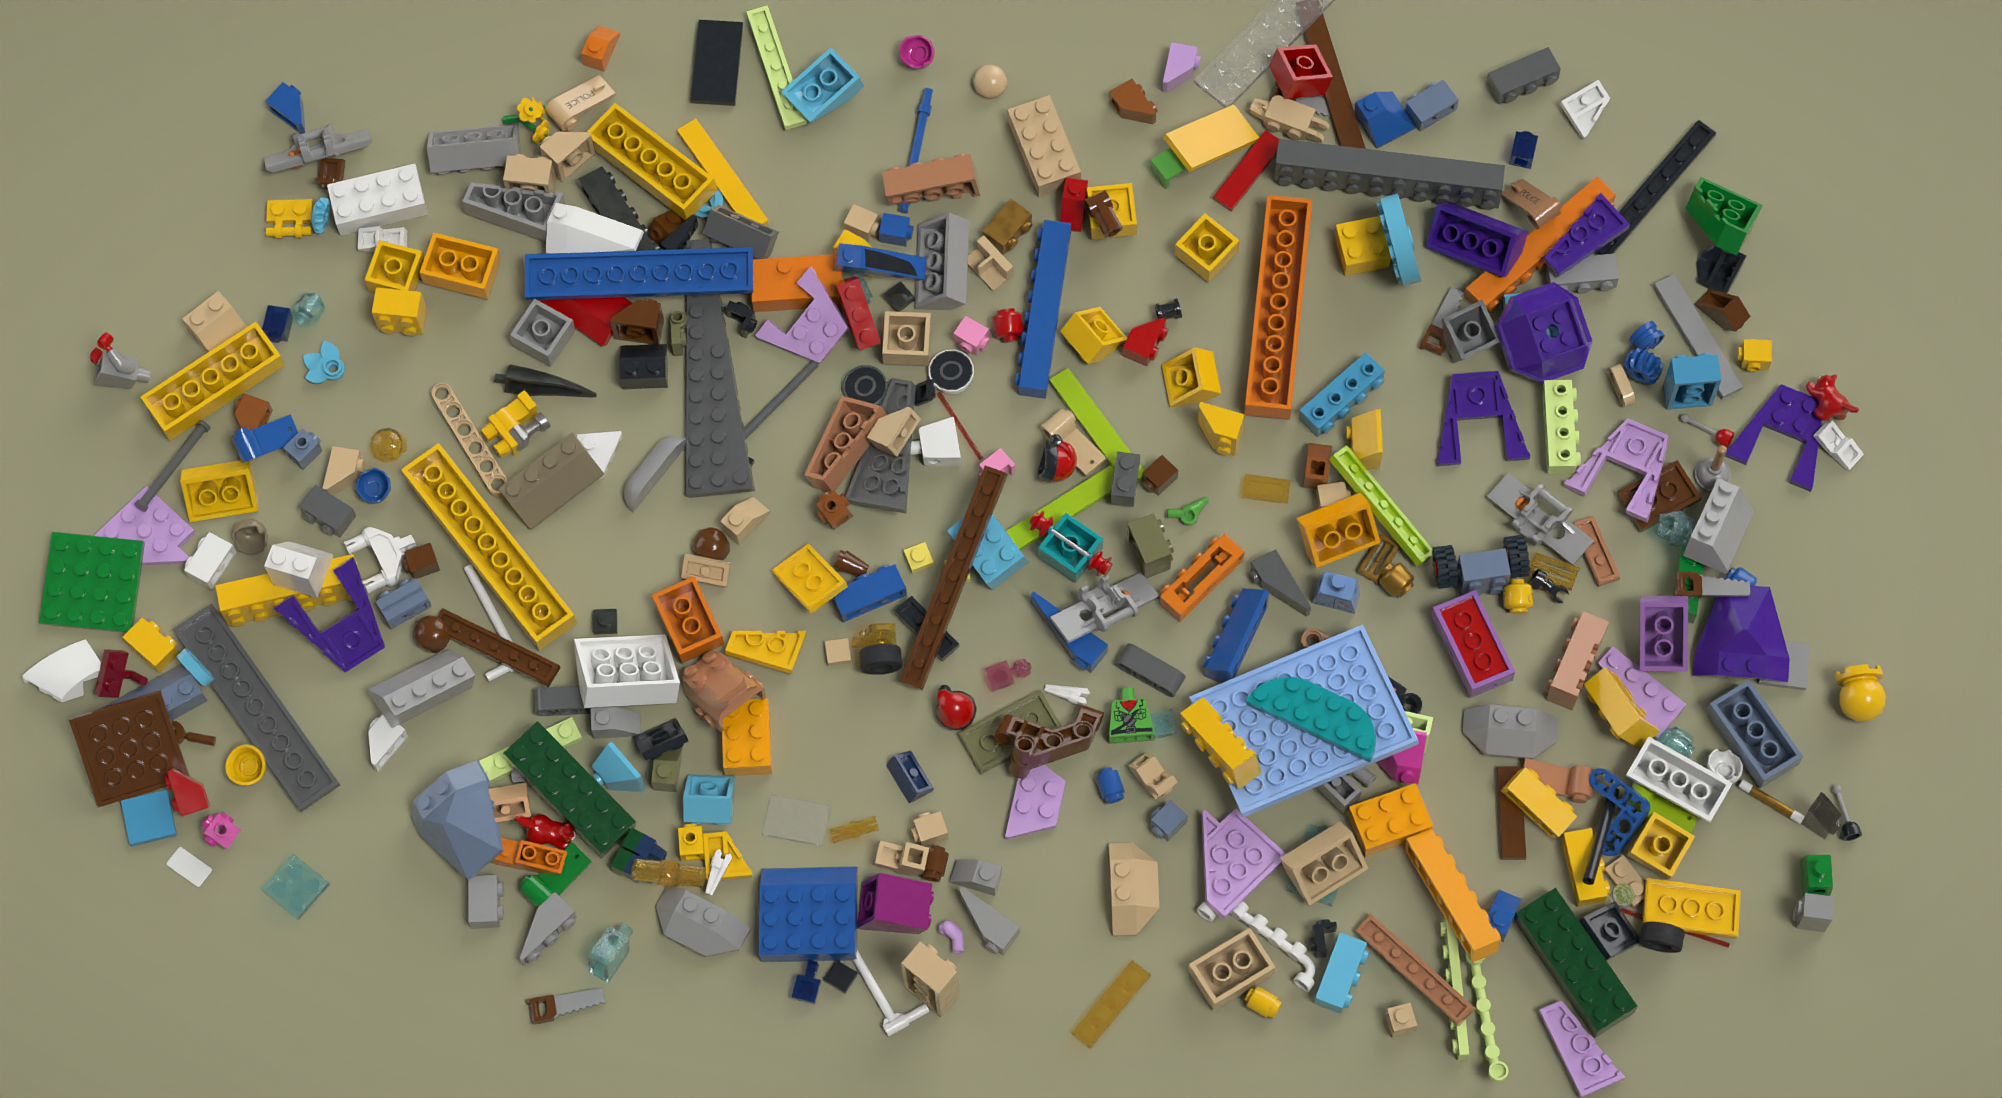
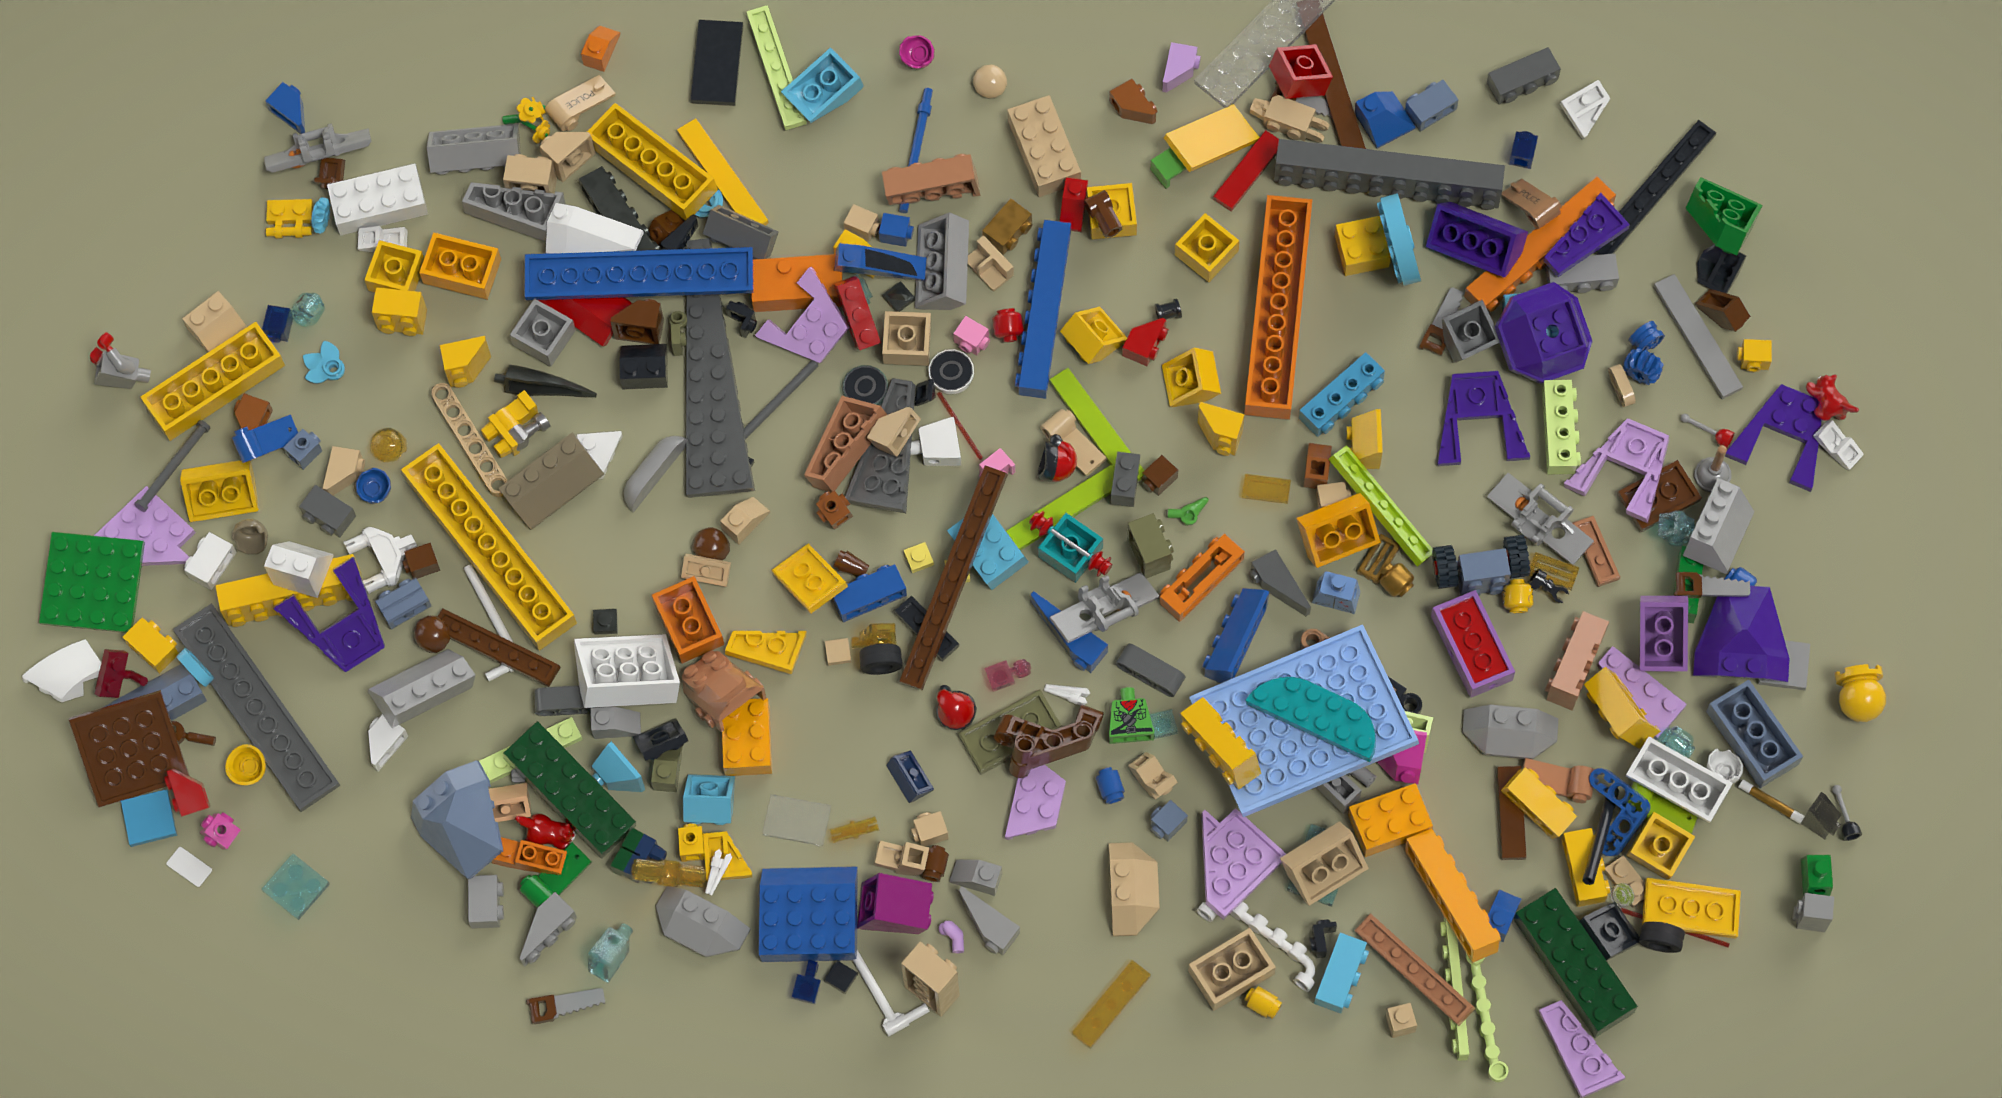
dark azure brick [1663,353,1722,410] -> none
none -> yellow slope [440,336,491,388]

